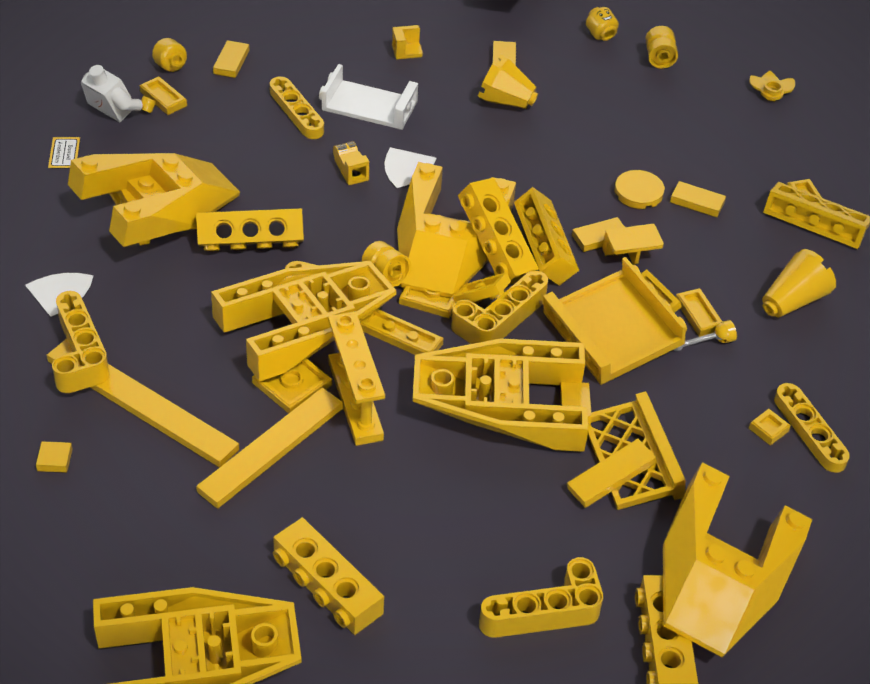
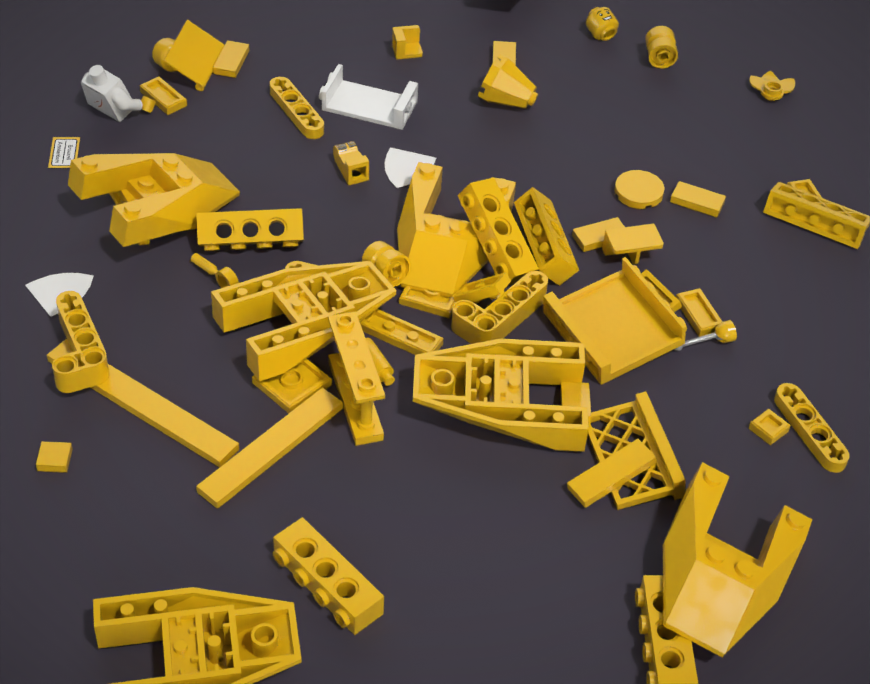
yellow beam [479,557,603,638] -> none
yellow cone [762,249,836,318] -> none
none -> yellow piece [164,19,225,91]
none -> yellow piece [191,253,239,288]
none -> yellow cylinder [365,338,395,386]

